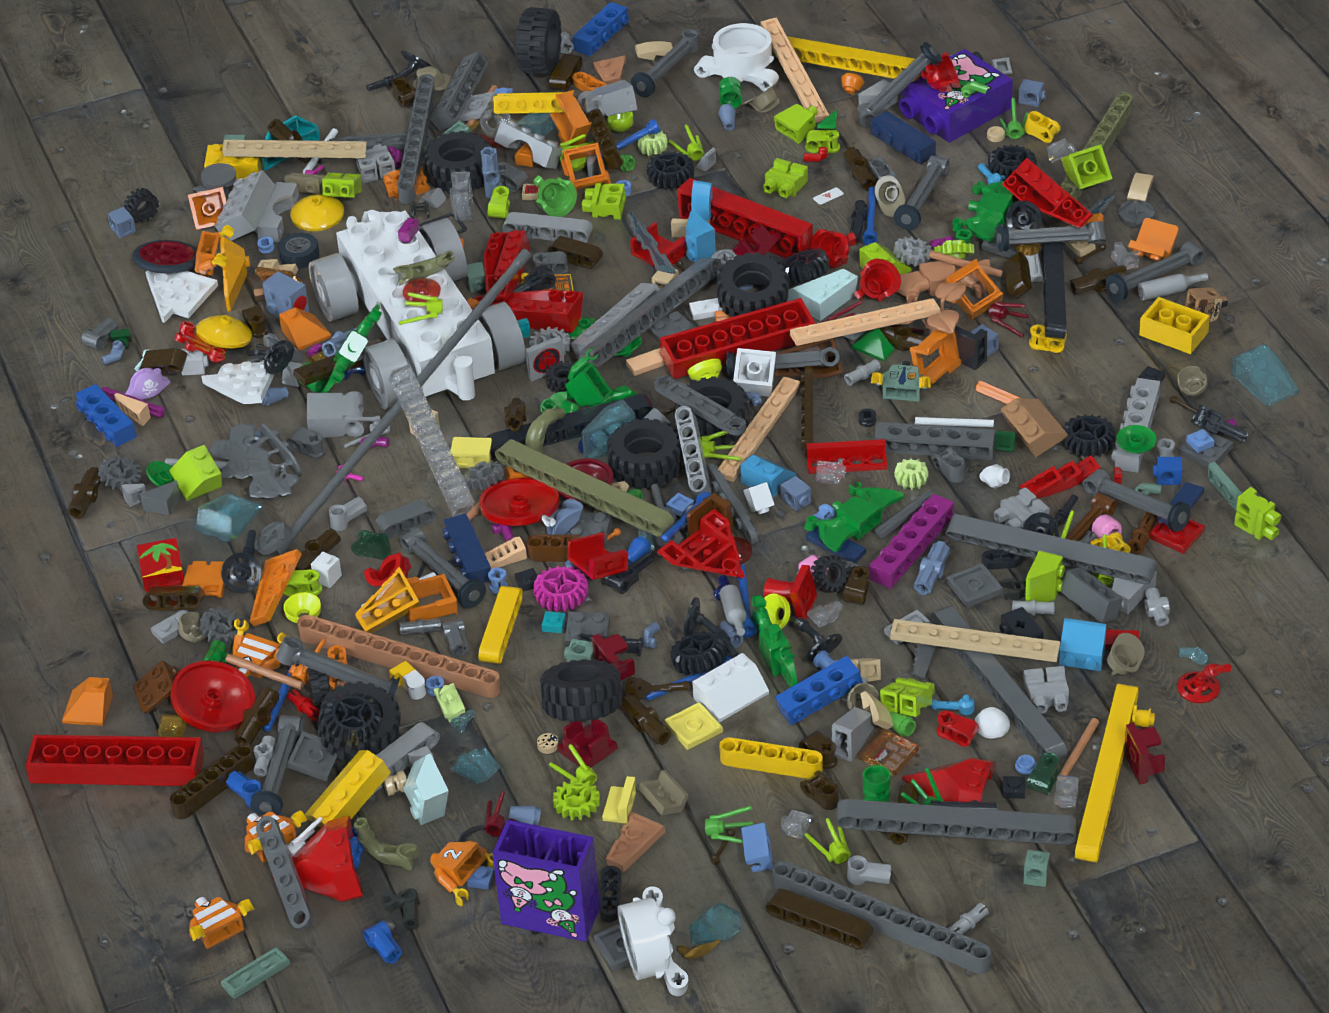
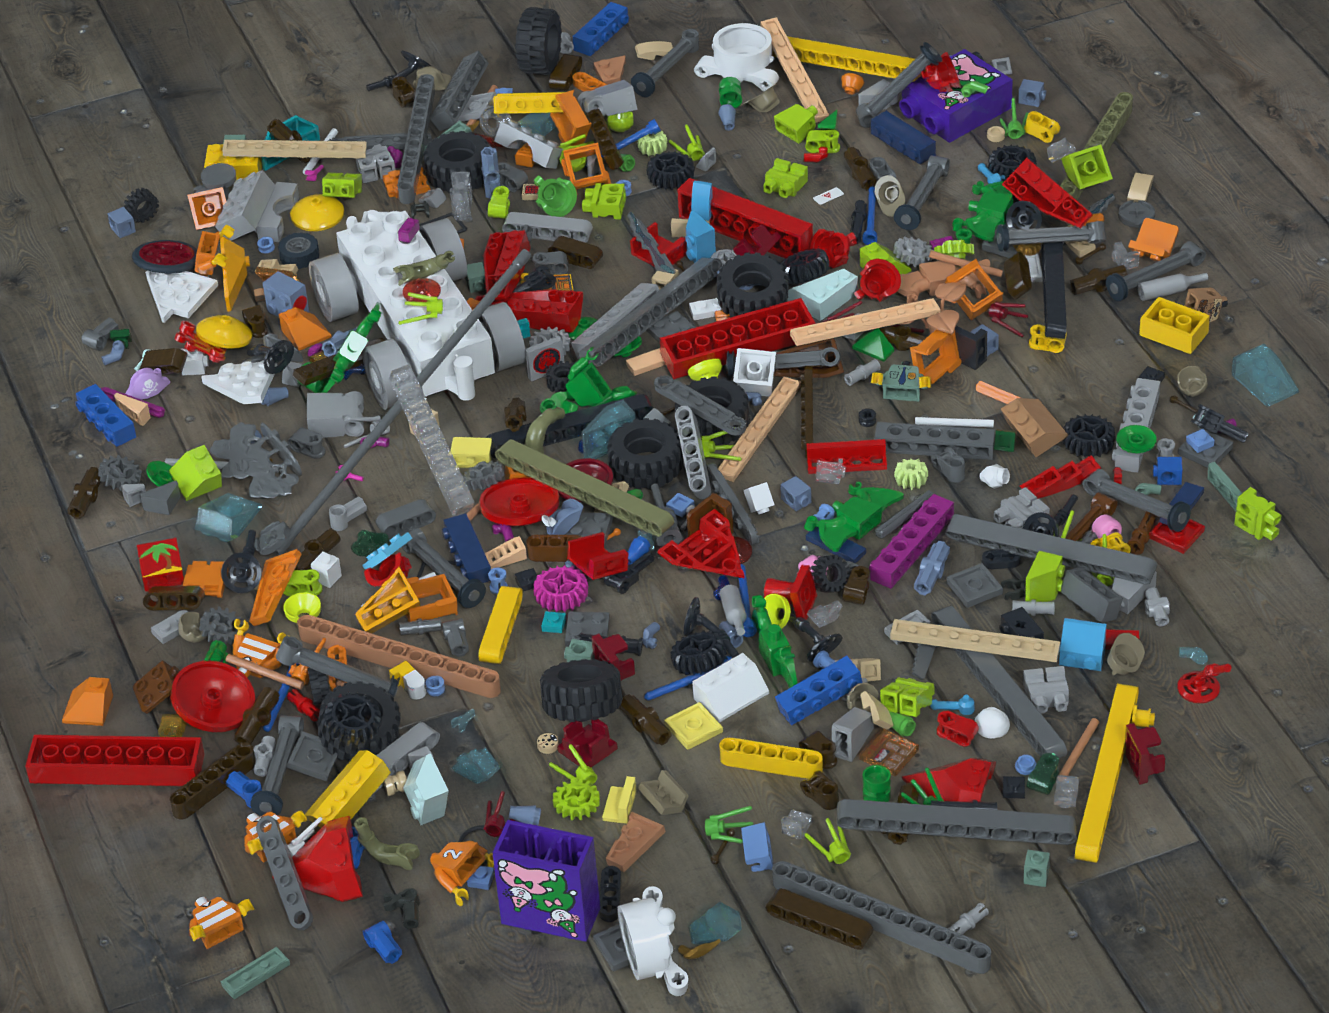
dark tan bracket [284,172,325,194] -> none
yellowish green hips [434,683,465,722] -> none
dark brown piece [626,677,691,701] -> none
blue piece [661,491,711,542] -> none
dark azure slope [740,454,796,498] -> none
light grey piece [847,855,892,885] -> none
none -> medium azure plate [362,532,412,570]

